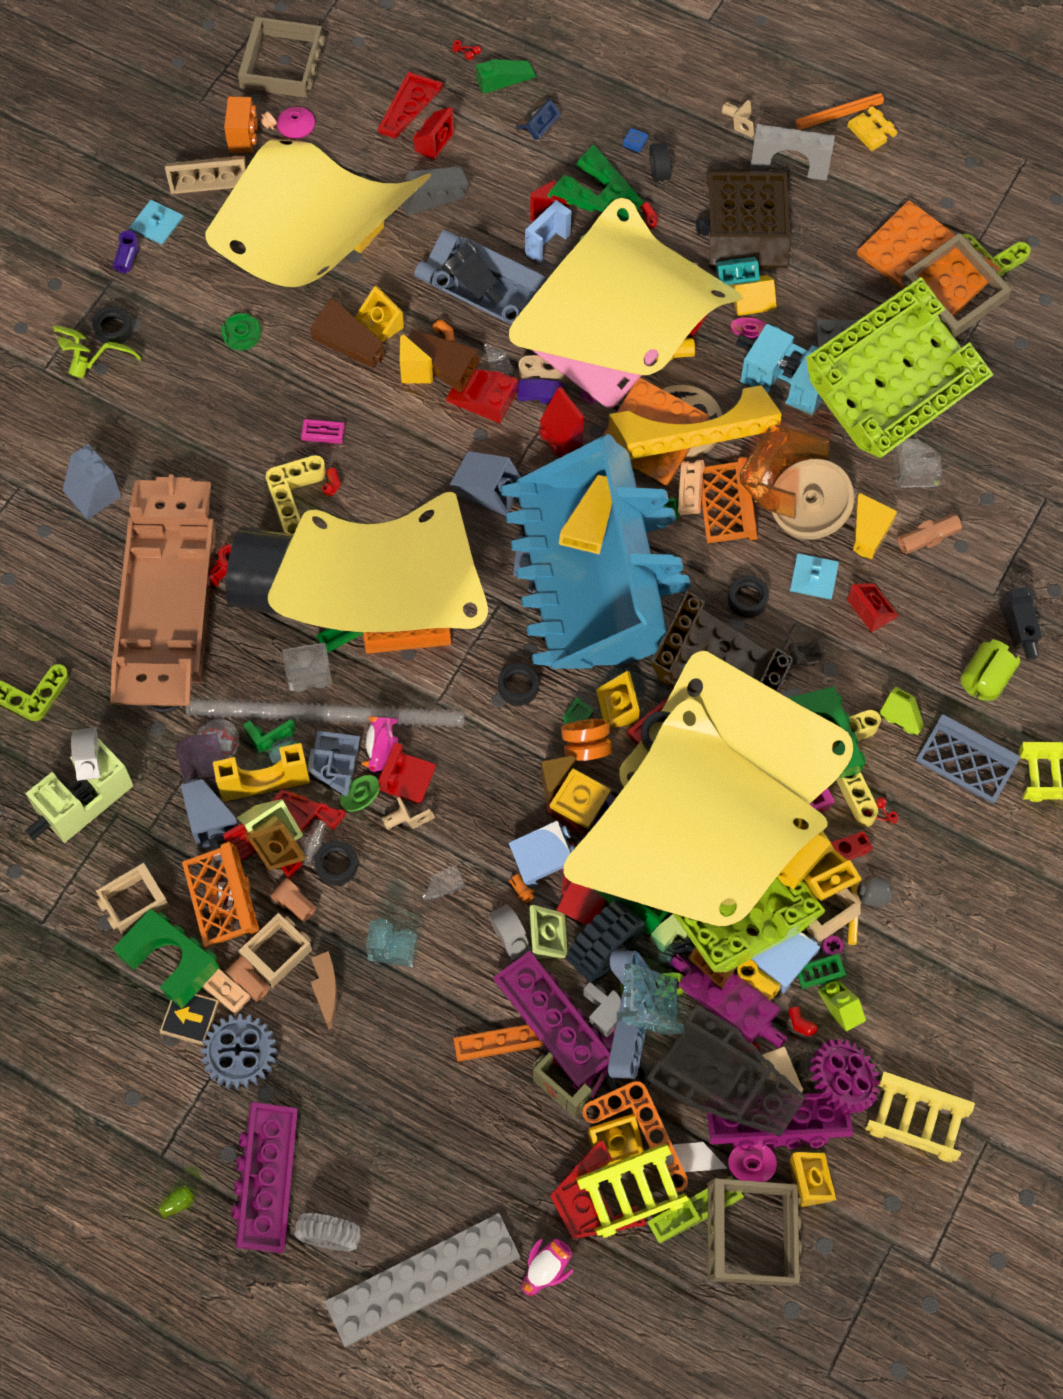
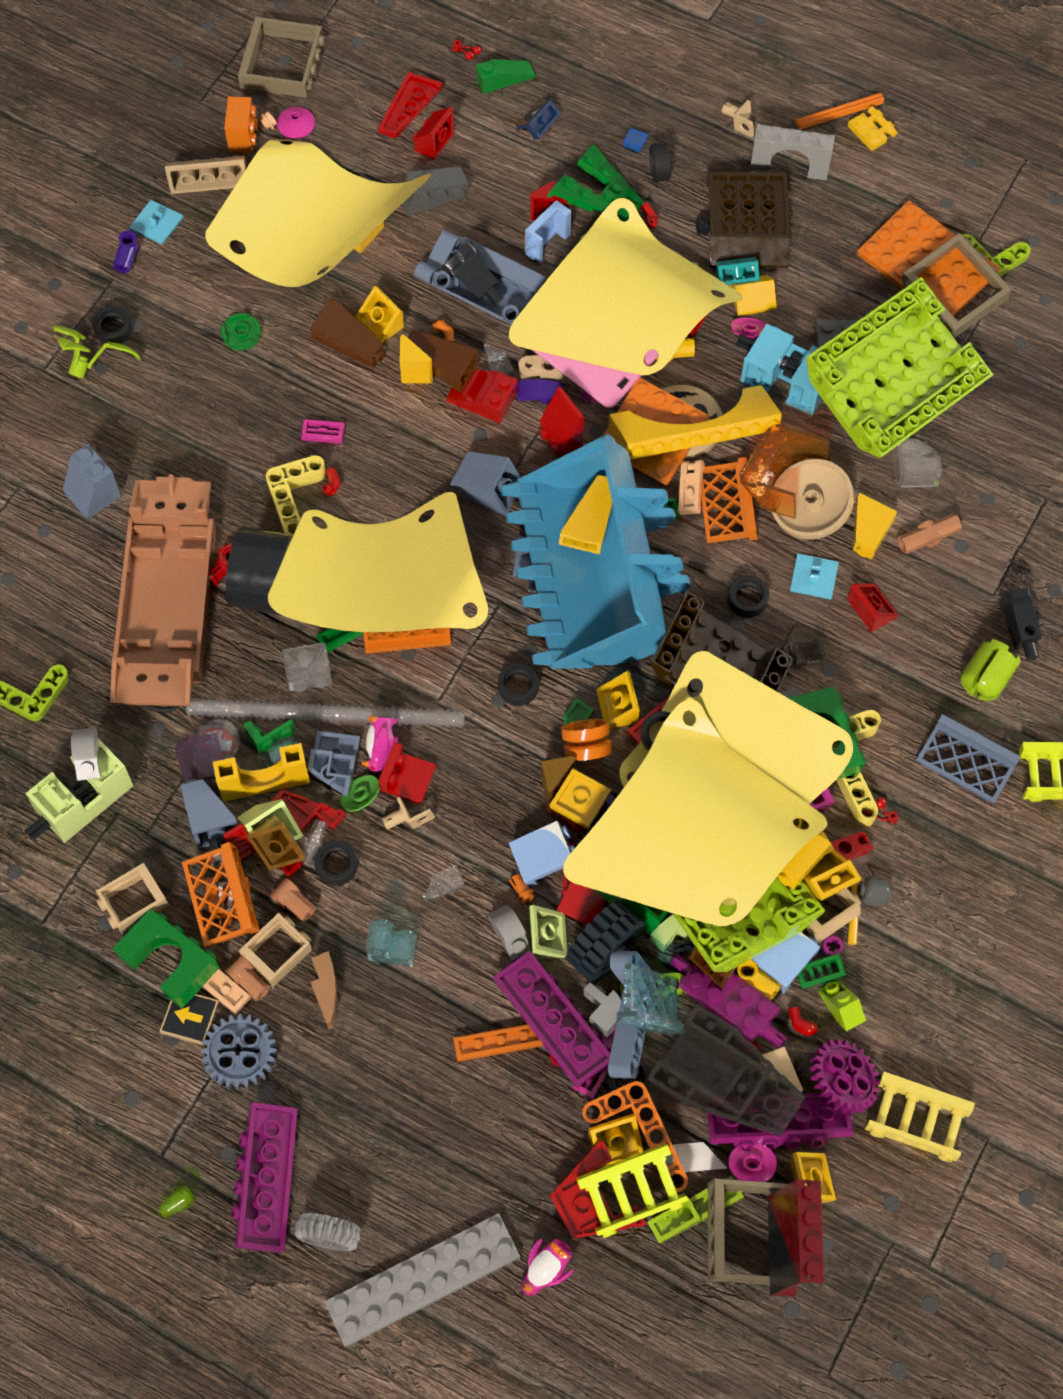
olive panel [533,1052,592,1118] -> none
lime slope [879,687,924,735] -> none
none -> dark red panel [768,1179,824,1297]

